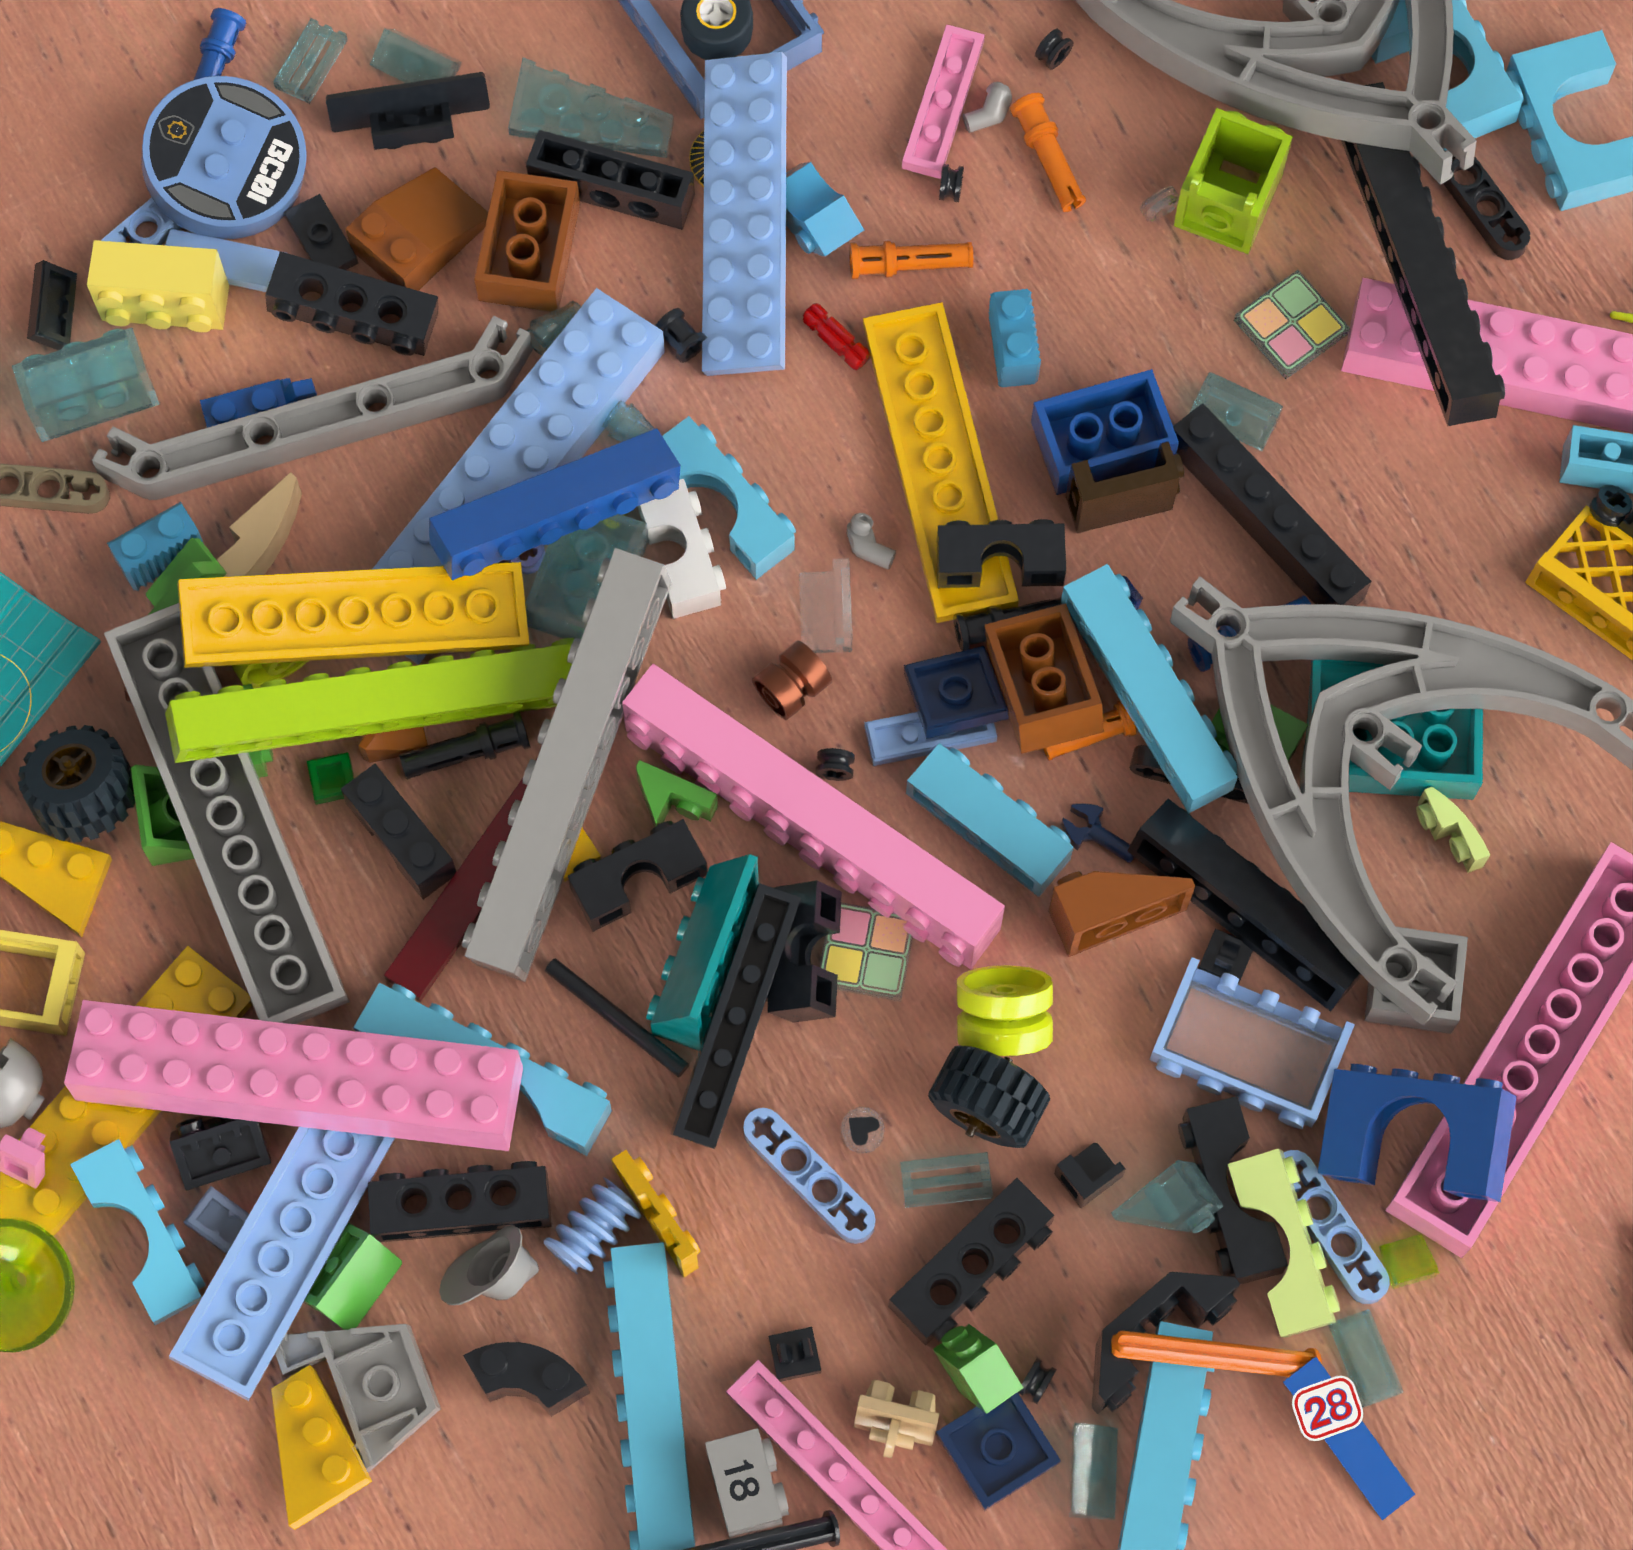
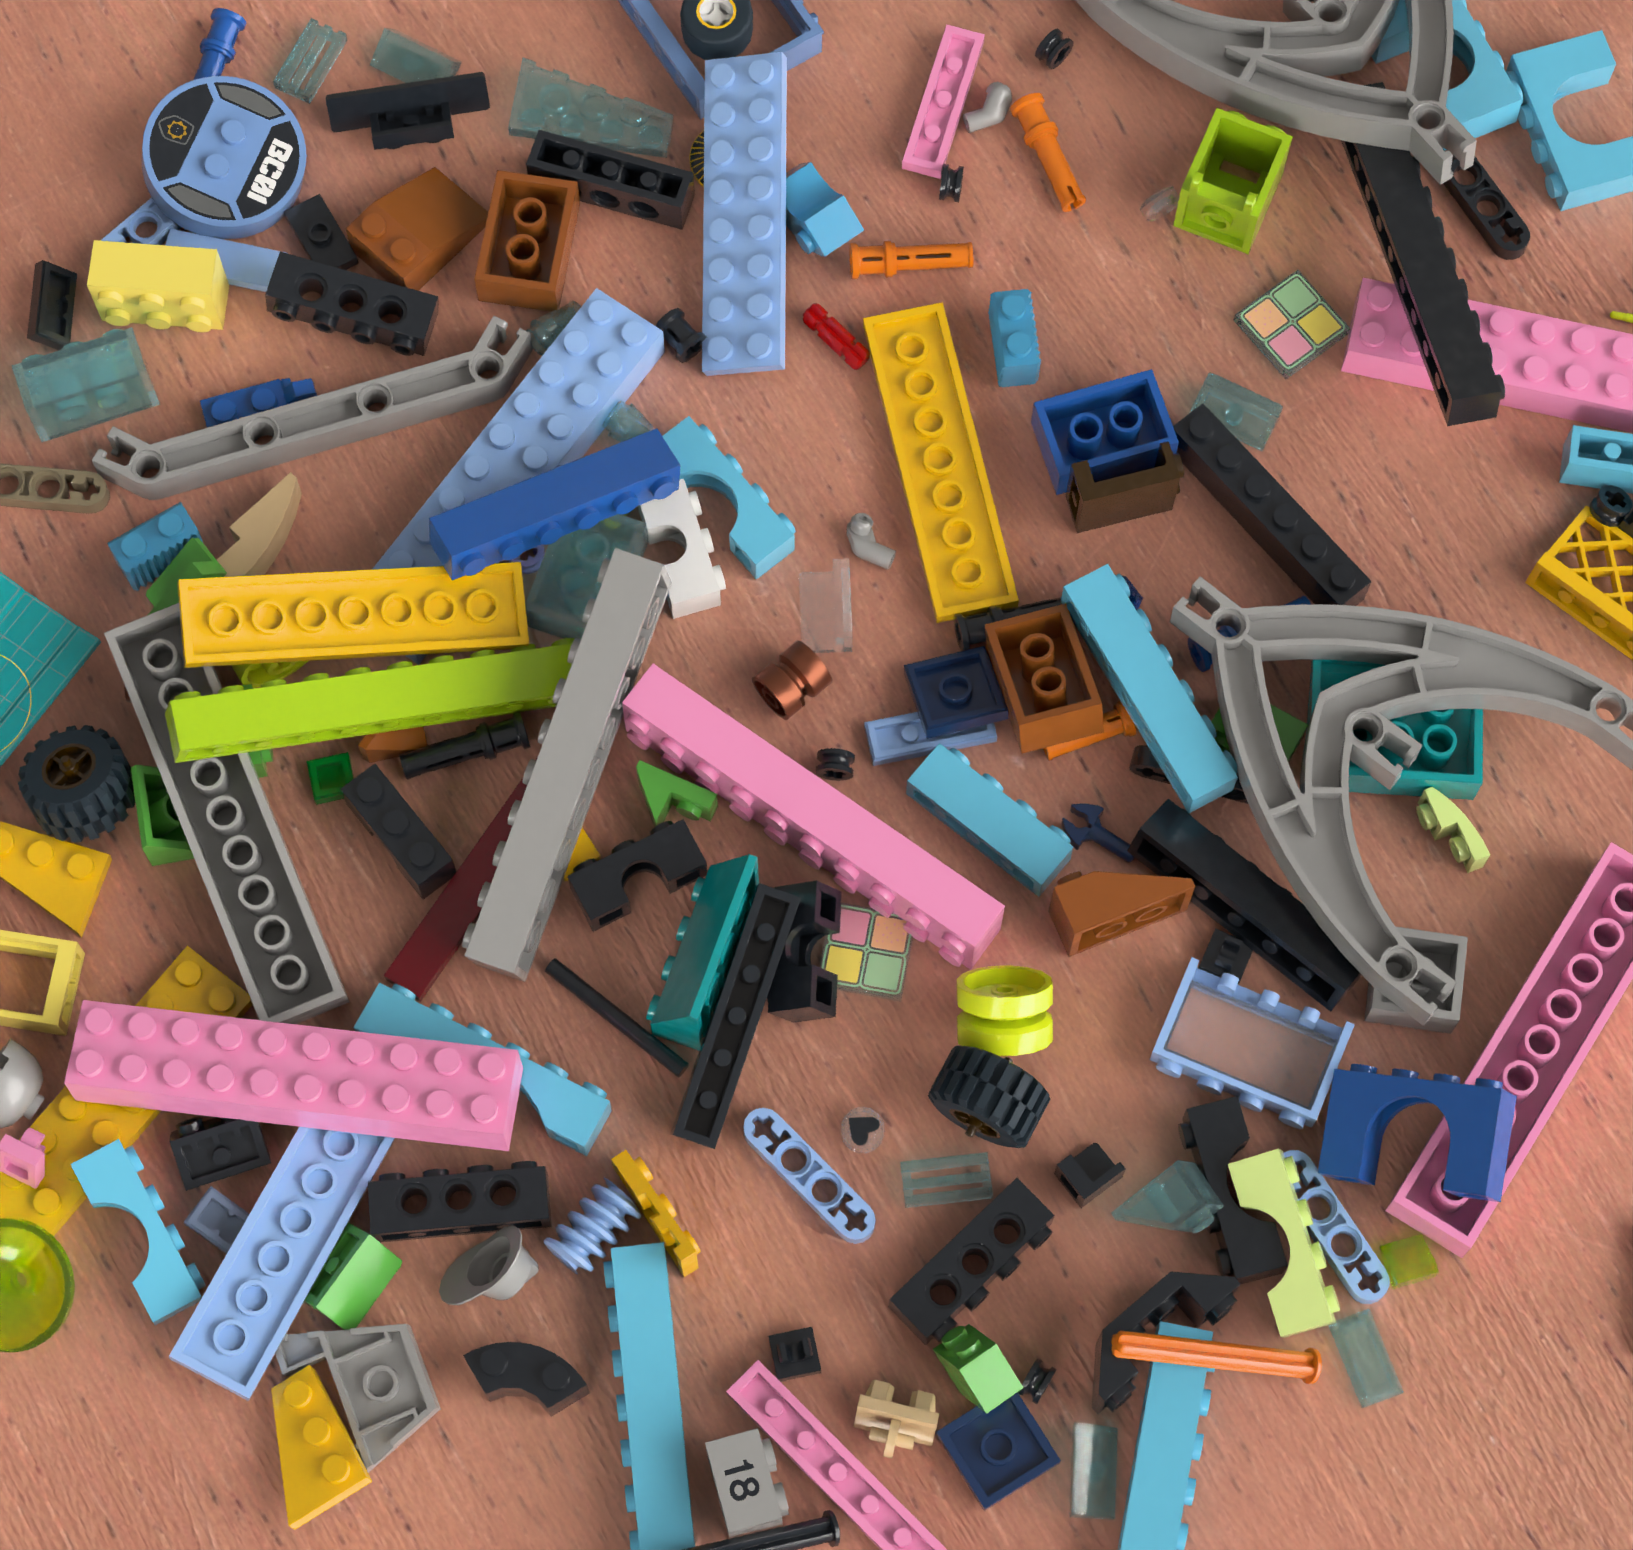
black arch [936,519,1066,588] -> none
blue sticker [1283,1357,1415,1520] -> none

